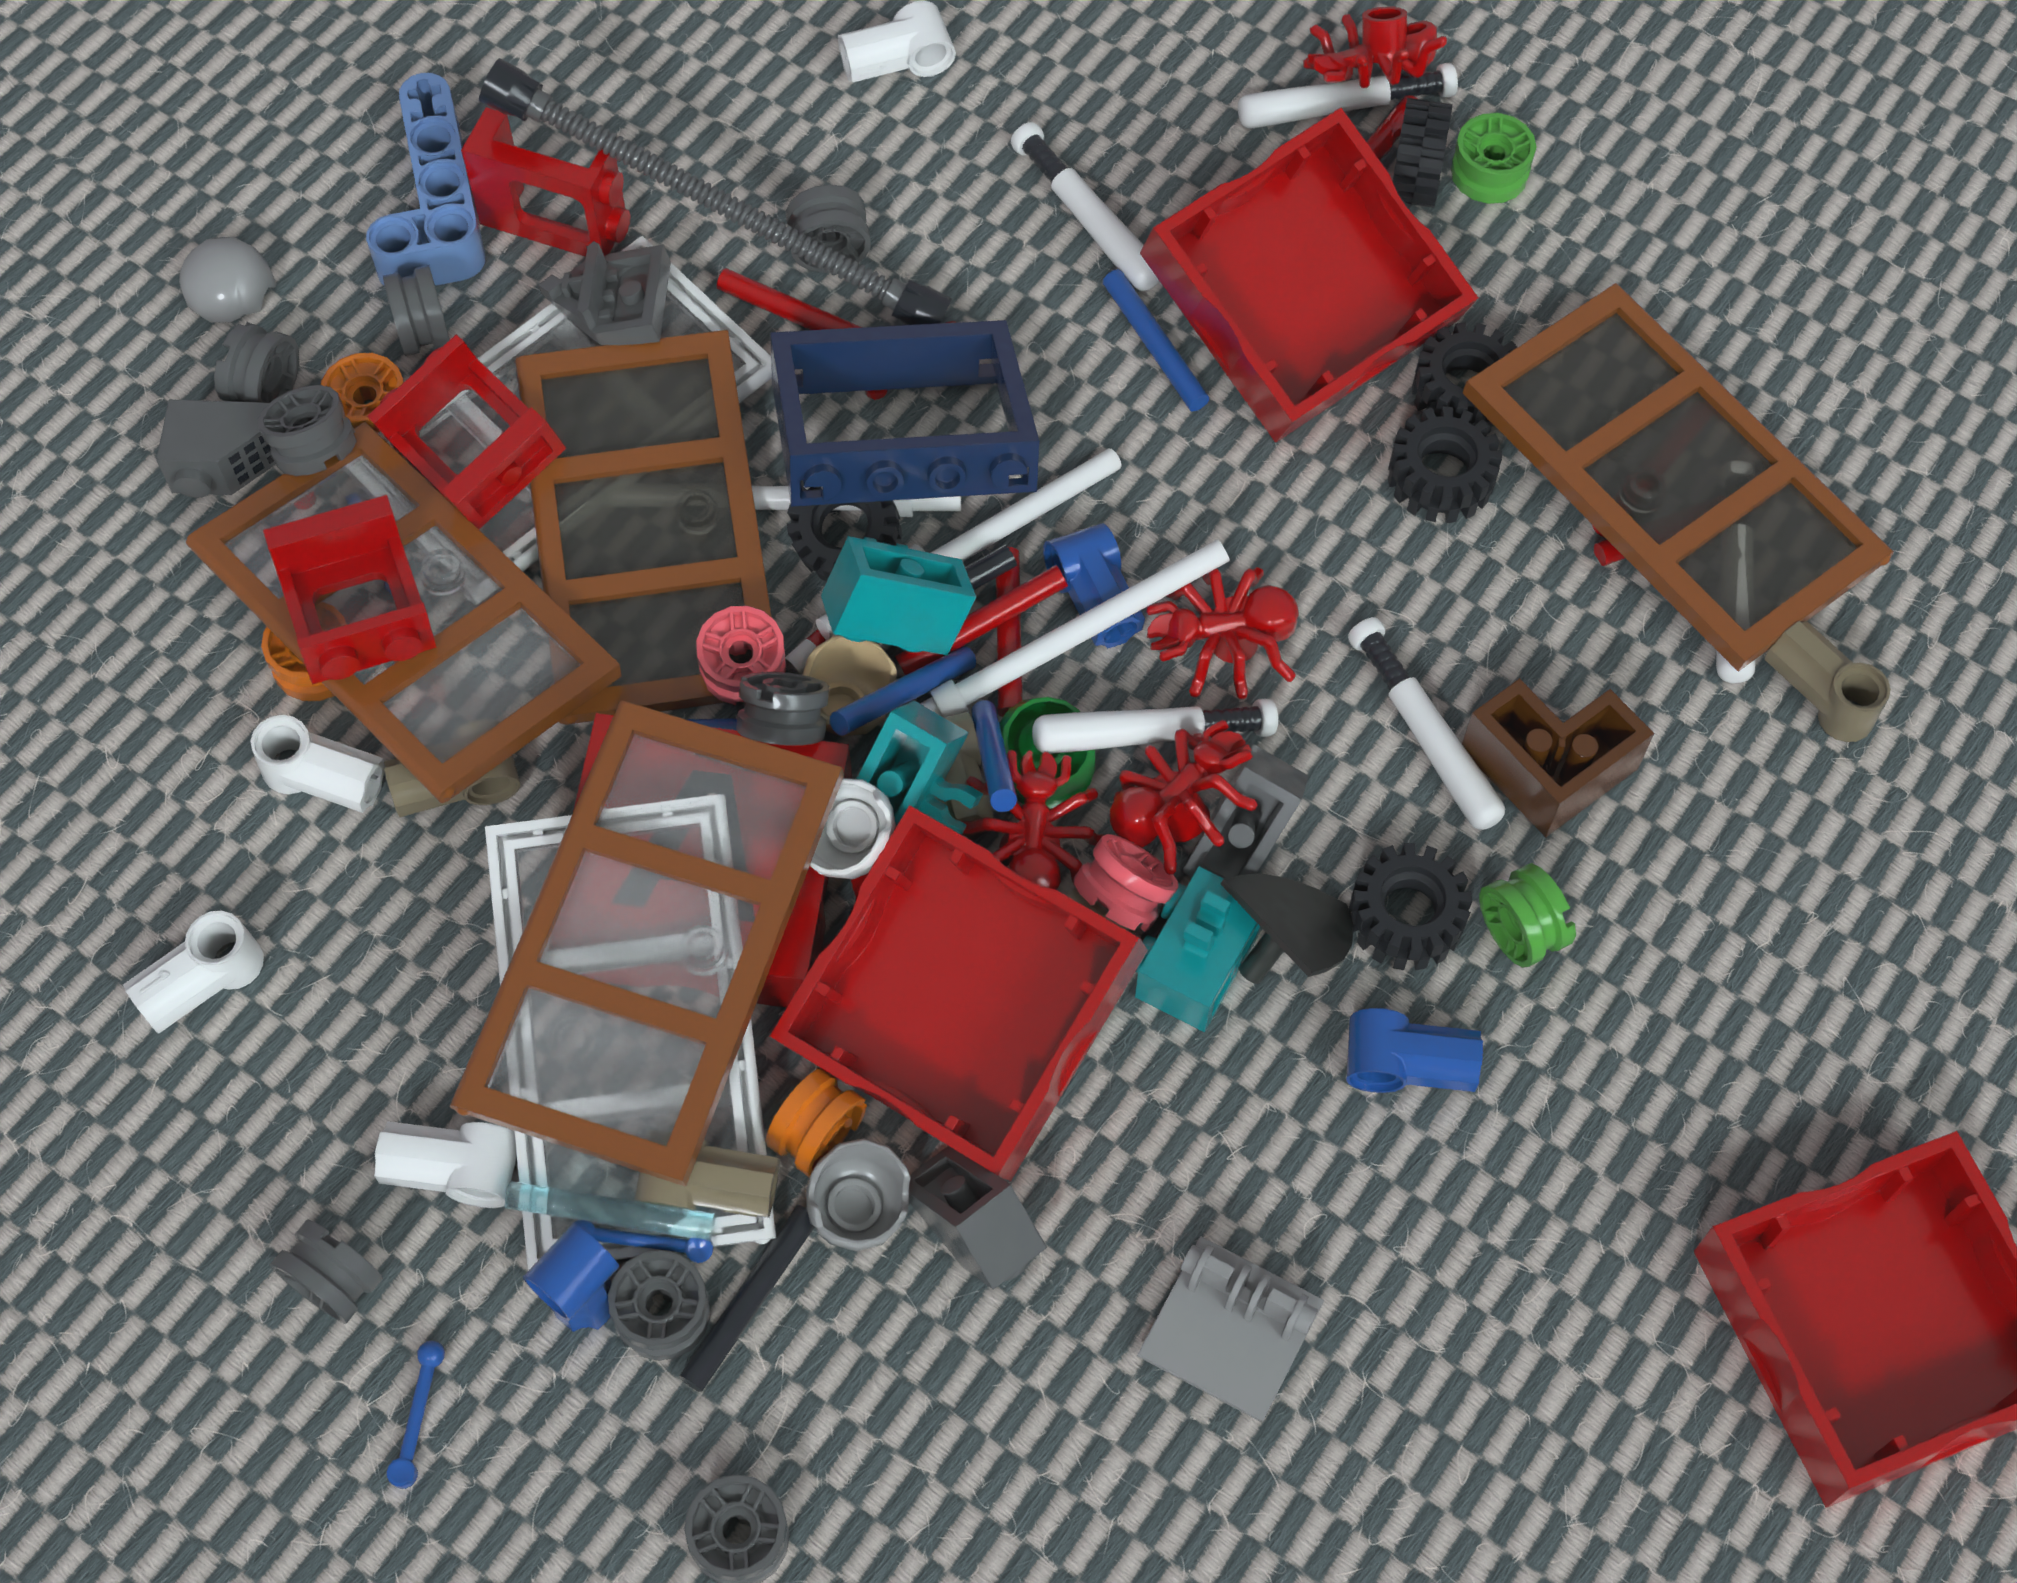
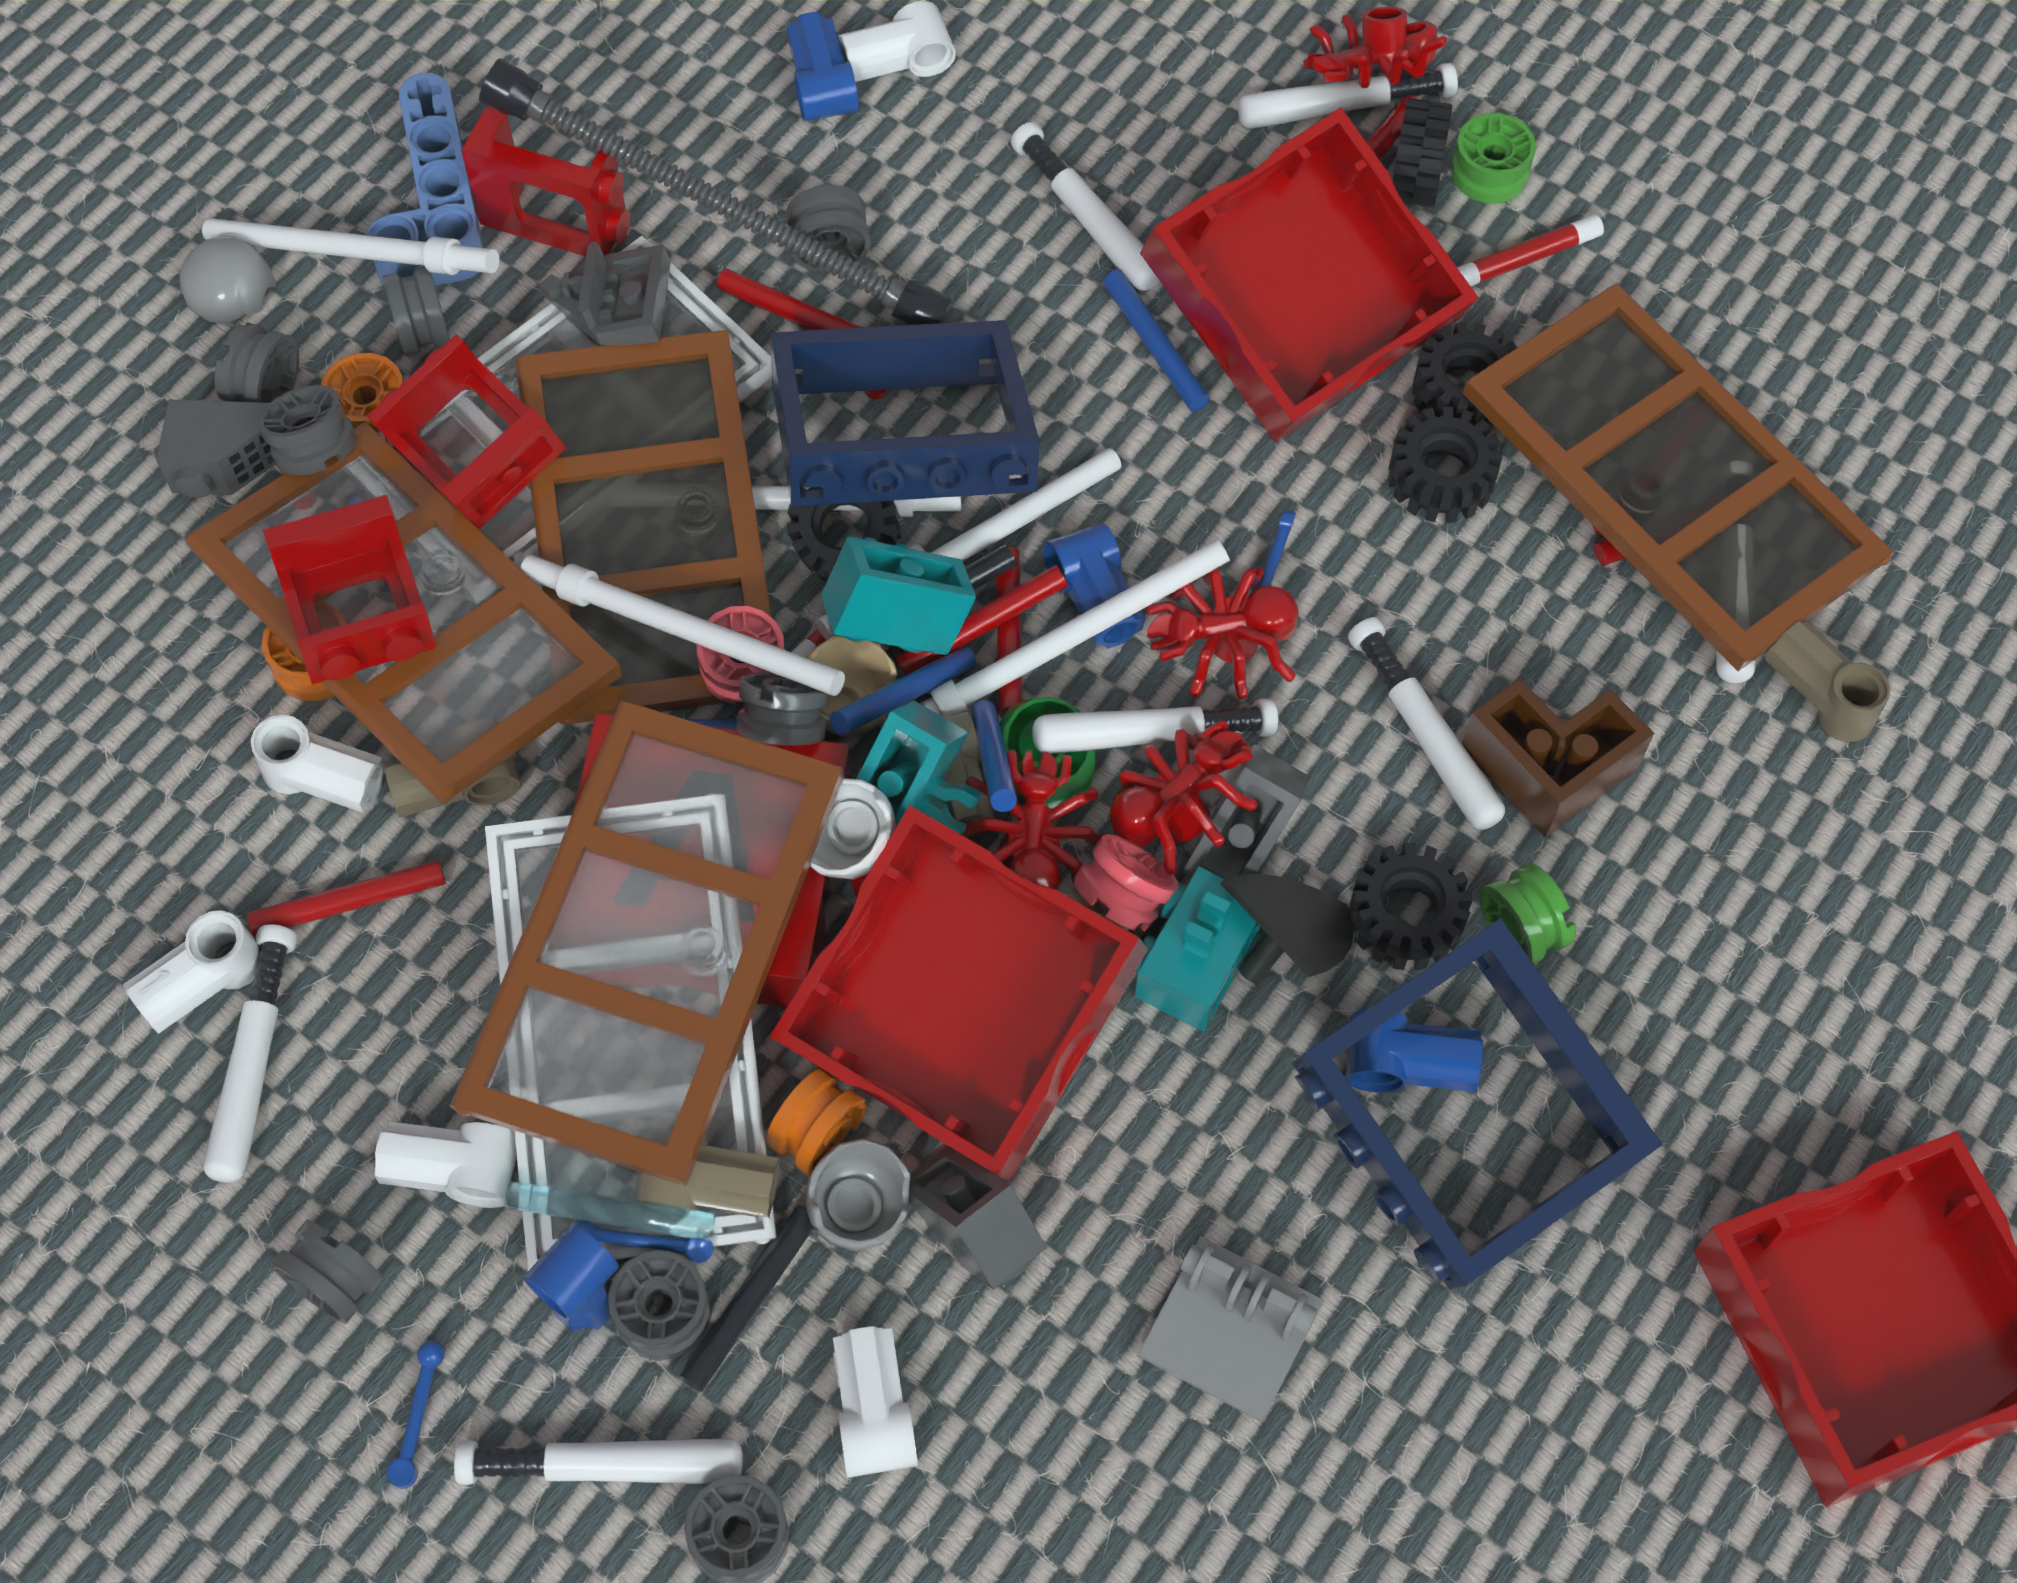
none -> white bar [202,218,500,275]
none -> white piece [203,924,297,1183]
none -> red bar [247,860,446,937]
none -> white piece [454,1439,743,1485]
none -> white bar [520,555,845,696]
none -> blue piece [787,12,859,122]
none -> white piece [833,1326,918,1478]
none -> blue hinge [1257,509,1296,588]
none -> dark blue window [1292,918,1663,1290]
none -> red bar [1457,214,1604,286]

